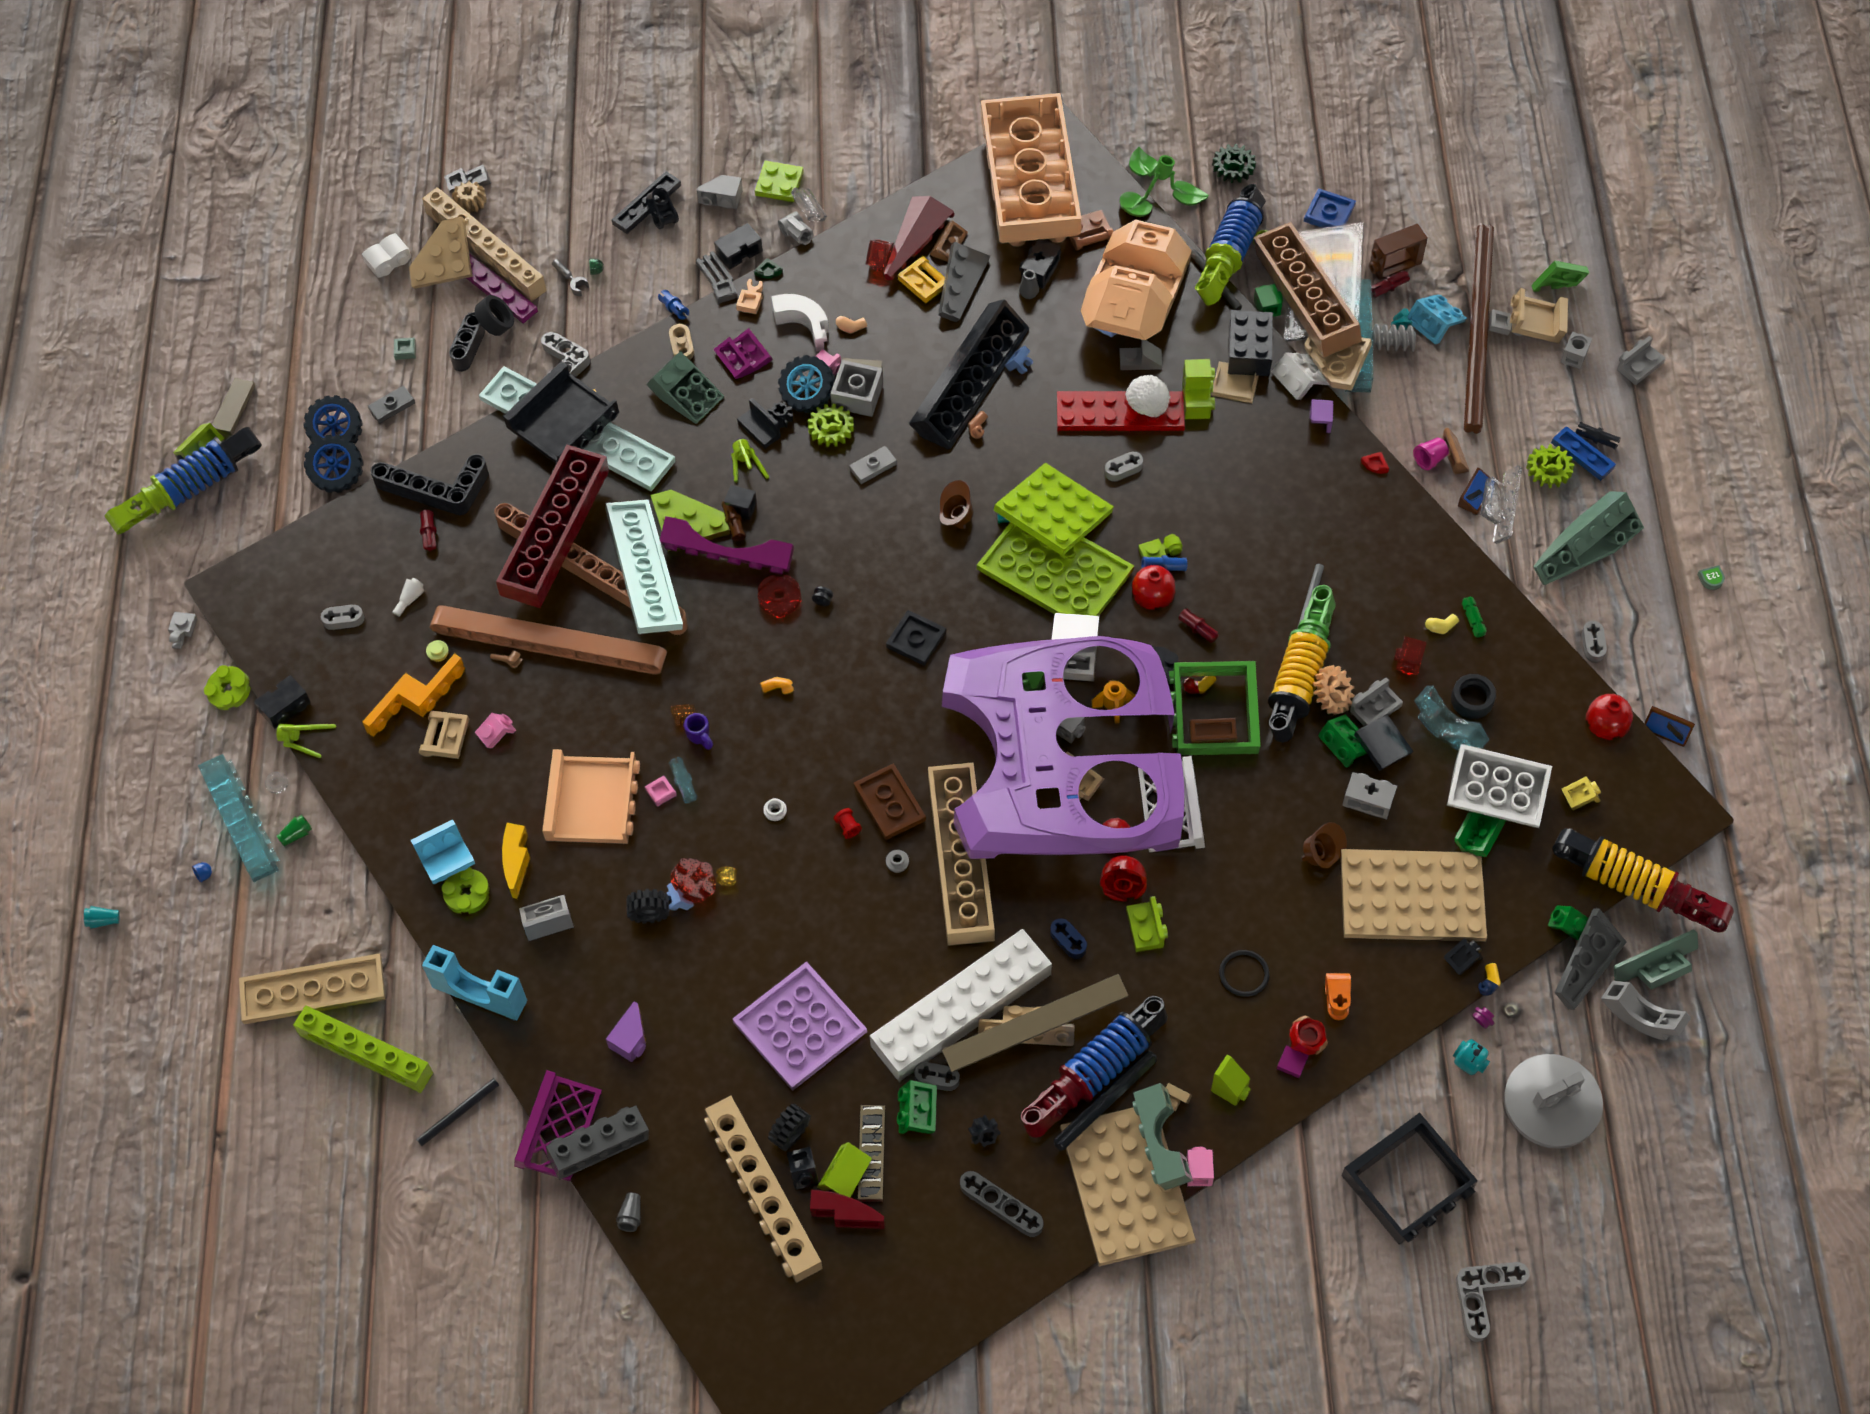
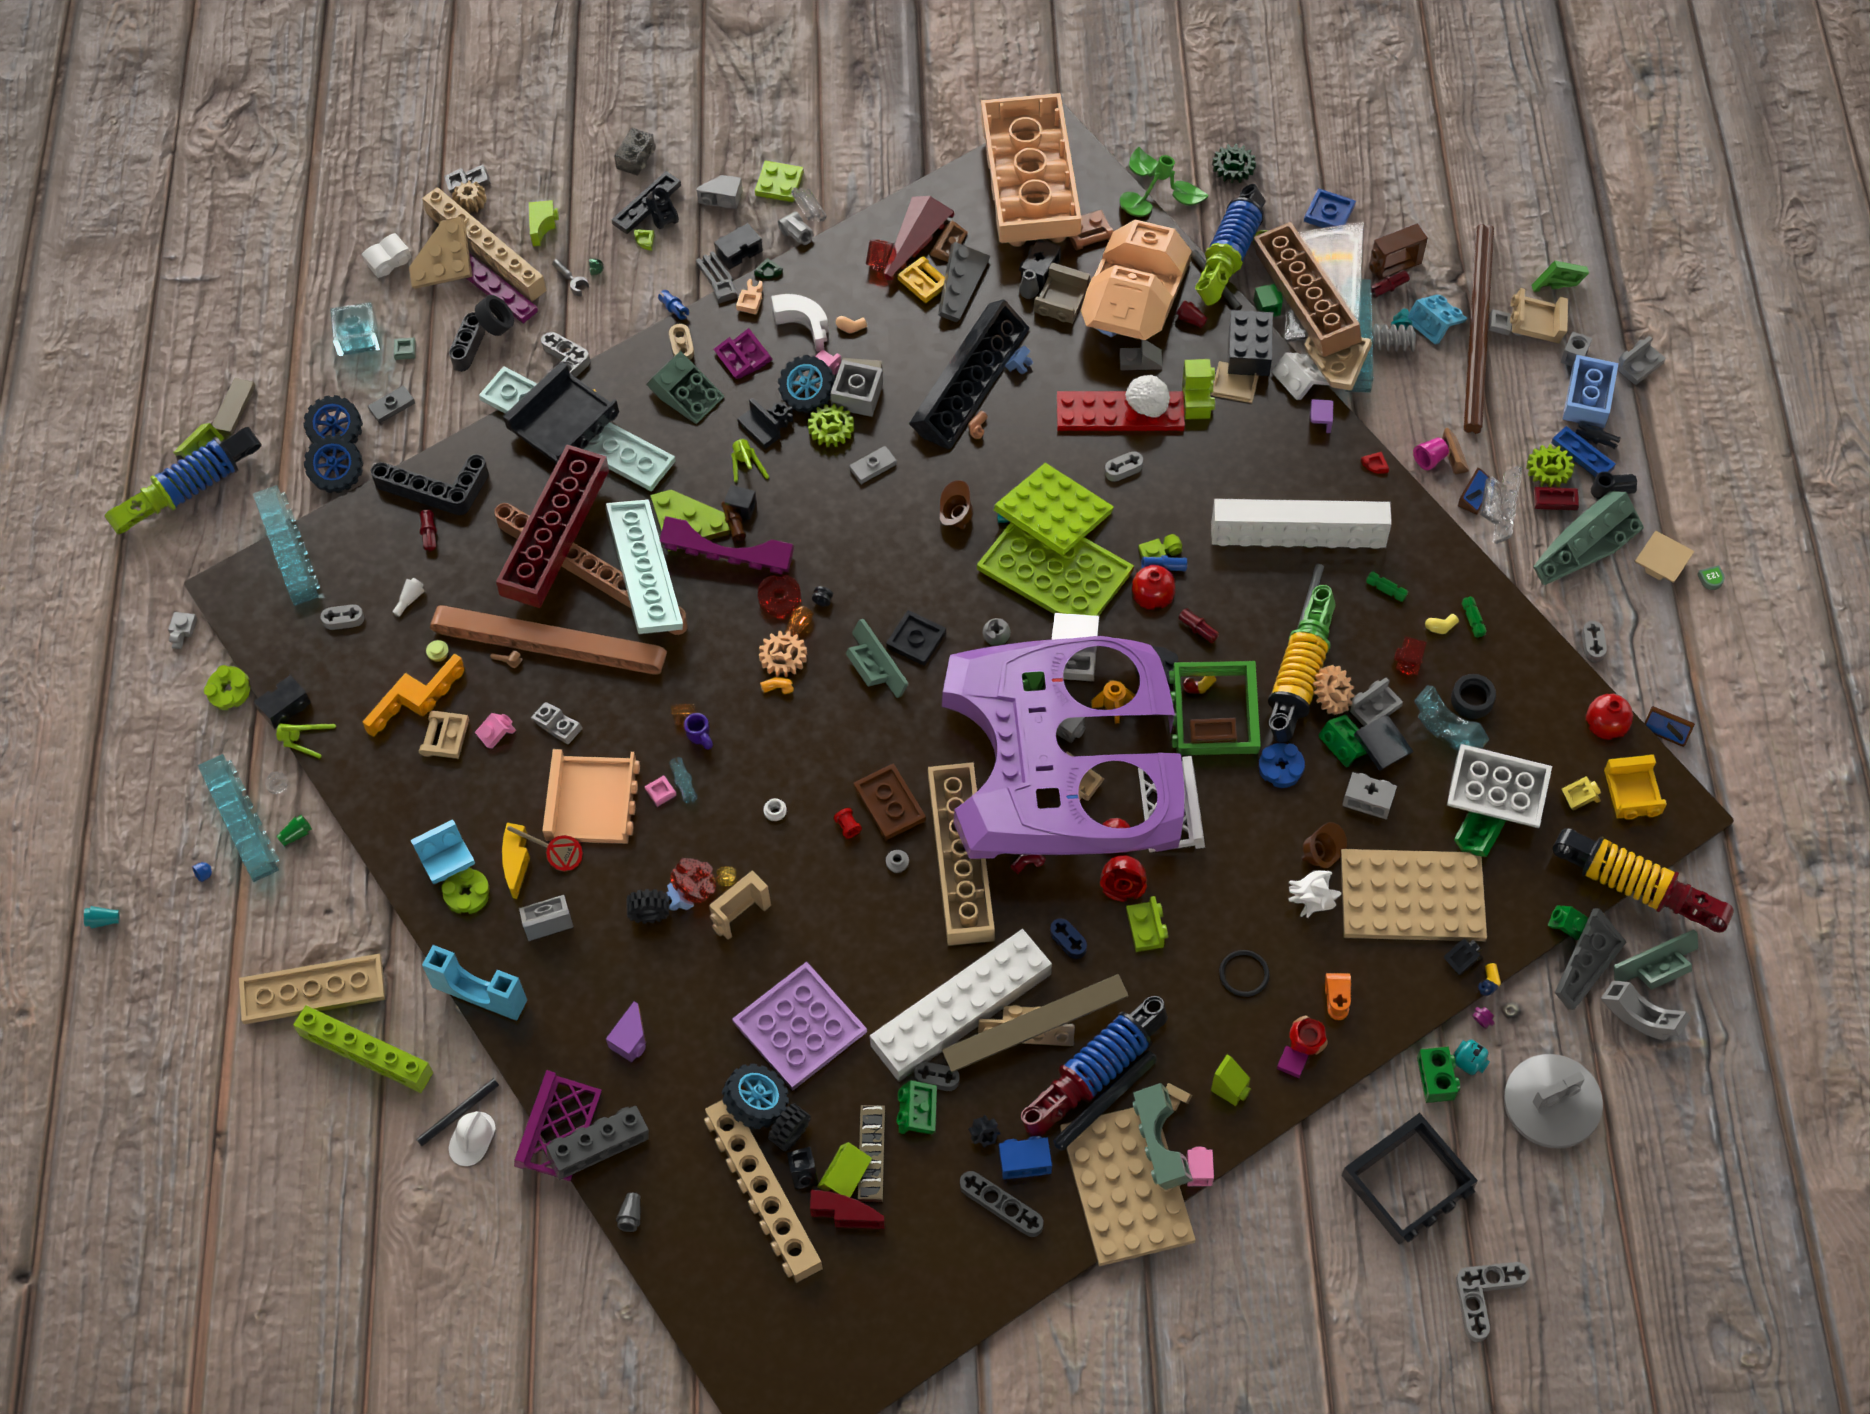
none -> clear light blue brick [253,485,320,606]
none -> clear light blue brick [330,302,380,356]
none -> white piece [449,1111,496,1166]
none -> piece [507,826,583,872]
none -> lime arch [528,200,559,247]
none -> light grey slope [531,702,582,744]
none -> clear smoke brick [614,128,656,176]
none -> lime tile [634,229,655,251]
none -> tan panel [709,870,771,940]
none -> black wheel [722,1064,789,1129]
none -> light nougat gear [759,631,807,677]
none -> clear orange cone [785,605,814,637]
none -> sand green bracket [846,619,908,698]
none -> light grey piece [983,618,1011,646]
none -> blue brick [999,1136,1052,1180]
none -> dark red arm [1010,854,1046,874]
none -> dark tan panel [1034,263,1090,324]
none -> dark red cone [1176,300,1208,328]
none -> white brick [1211,499,1391,549]
none -> blue plate [1258,743,1305,788]
none -> white hair [1289,871,1341,918]
none -> green axle [1366,572,1408,602]
none -> green brick [1417,1046,1460,1103]
none -> dark red plate [1533,487,1579,511]
none -> light blue brick [1562,355,1619,428]
none -> black piece [1591,471,1637,499]
none -> yellow panel [1604,755,1667,819]
none -> tan piece [1635,531,1695,583]

